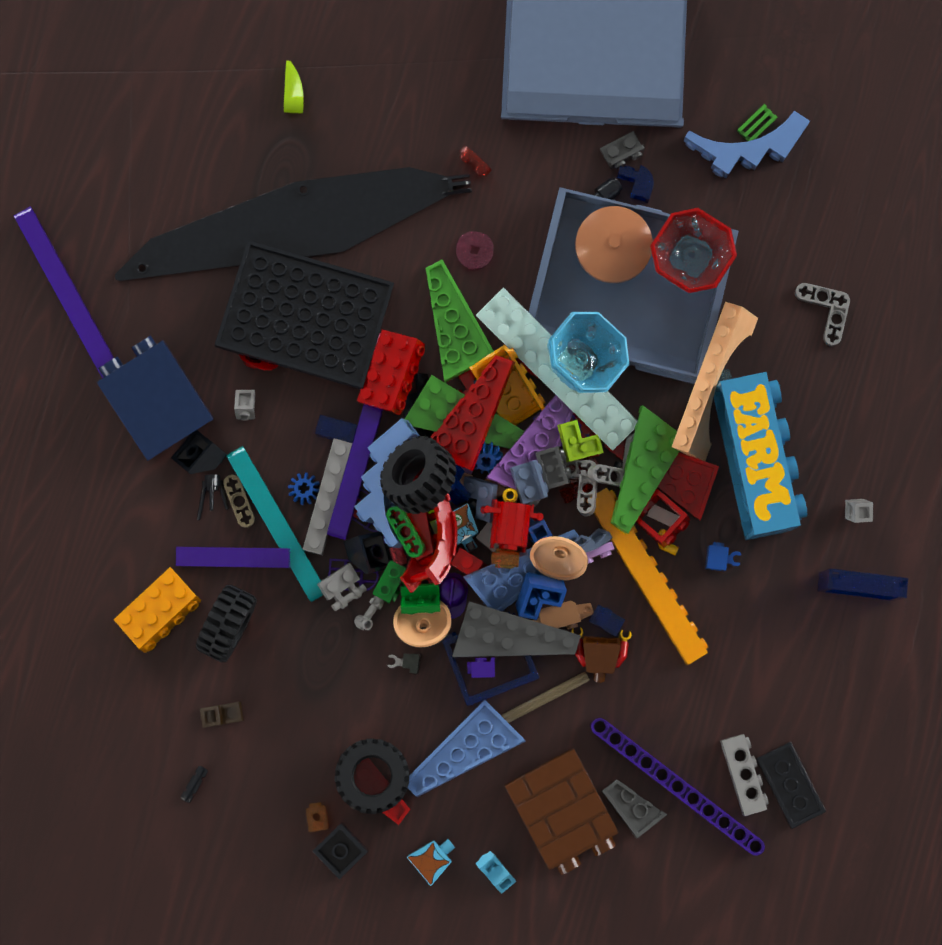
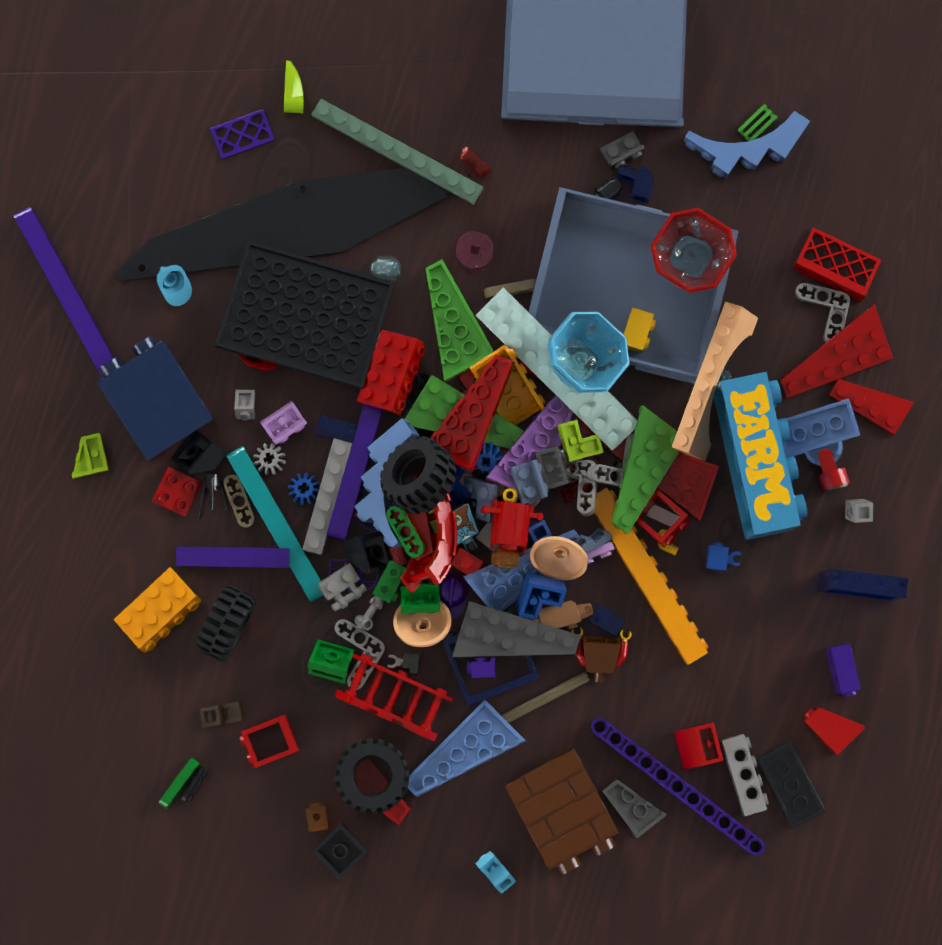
torso [407,839,455,886] -> none
nougat dish [575,206,653,283] -> none
none -> lime wing [72,433,109,479]
none -> red hinge [152,467,202,517]
none -> medium azure piece [157,265,192,306]
none -> green beam [158,758,200,809]
none -> dark purple window [210,109,275,159]
none -> red window [239,714,300,768]
none -> light grey gear [253,443,286,476]
none -> lavender bracket [260,401,307,445]
none -> green bracket [307,640,355,684]
none -> sand green plate [311,99,483,205]
none -> red fence [334,653,453,741]
none -> light grey beam [335,619,385,690]
none -> clear light blue head [372,256,401,280]
none -> dark tan beam [484,279,537,300]
none -> yellow brick [623,307,656,353]
none -> red slope [674,722,723,769]
none -> red wing [779,304,893,398]
none -> medium blue plate [783,399,861,493]
none -> red fence [793,227,881,302]
none -> red slope [802,707,865,755]
none -> dark purple brick [825,643,861,697]
none -> red wing [828,379,914,435]

